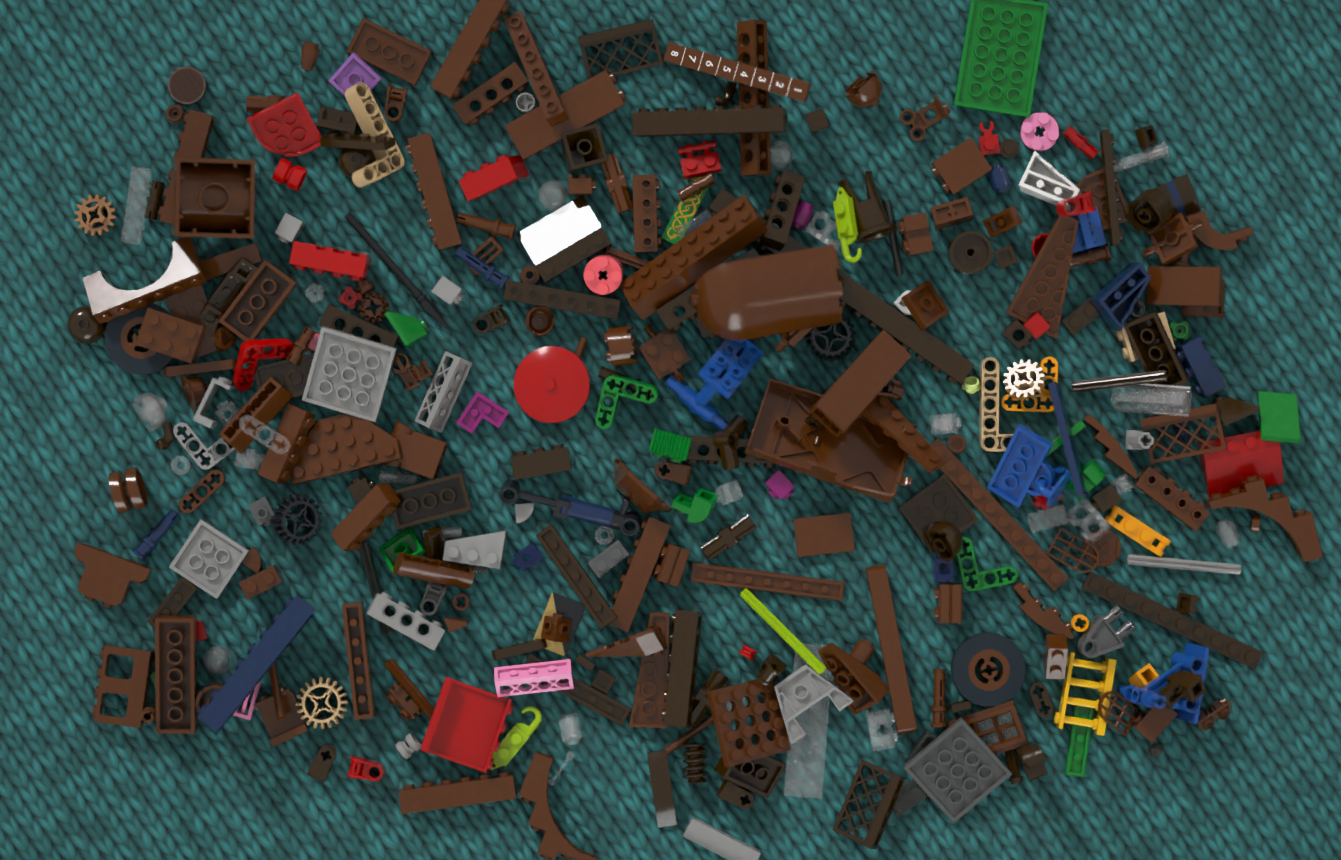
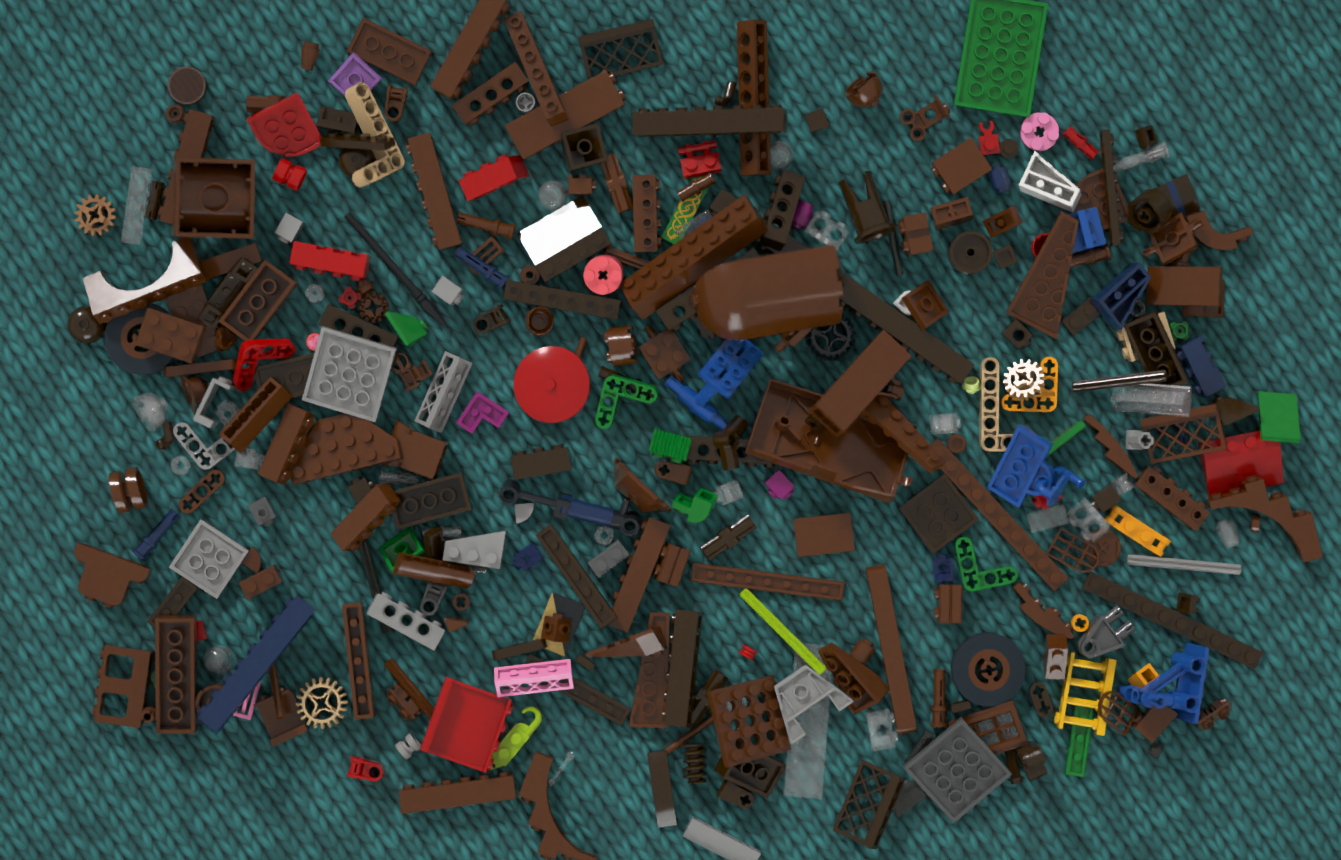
clear beam [239,415,290,454] -> none
black gear [271,493,323,545] -> none
reddish brown pin [286,327,316,366] -> none
dark brown piece [307,744,337,783] -> none
clear brick [559,713,583,745] -> none
dark brown tile [590,668,616,694] -> none
reddish brown tile [664,42,811,102] -> none
dark brown piece [757,653,787,686] -> none
lime plate [833,187,862,263] -> none
dark brown cylinder [924,522,963,561] -> none
red tile [1023,312,1051,339] -> none
dark blue tile [1048,382,1087,497] -> none
red piece [1056,192,1096,217] -> none
green brick [1066,459,1106,500] -> none
dark brown brick [1159,671,1206,709] -> none

